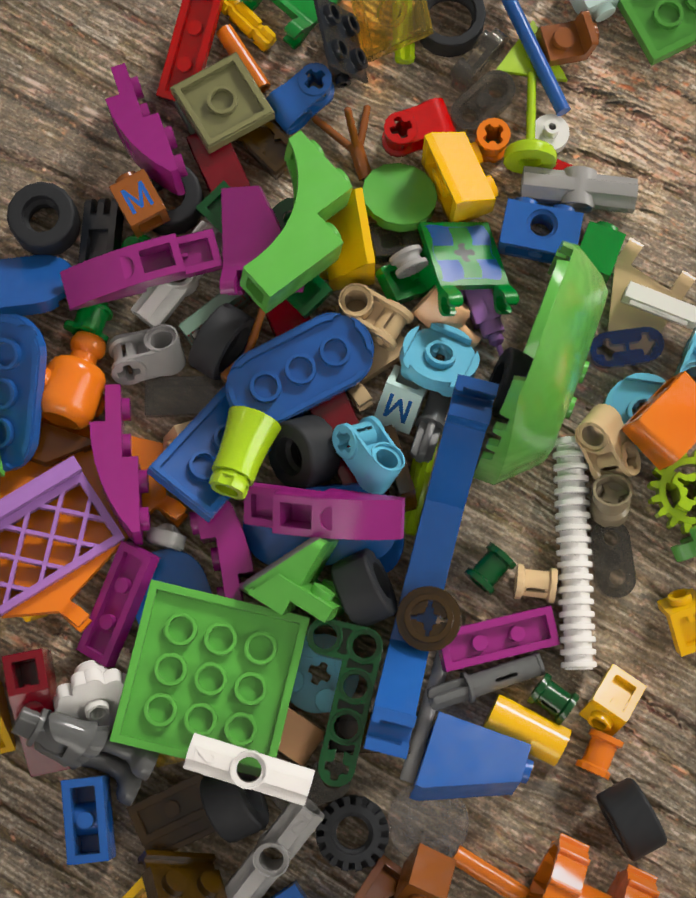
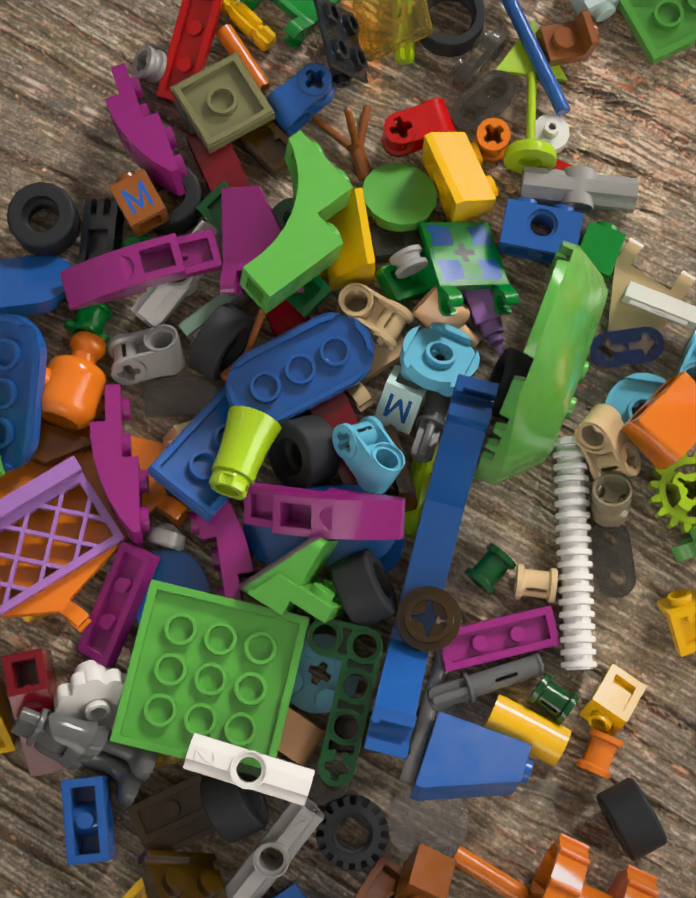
none -> light grey bush [132,45,167,83]

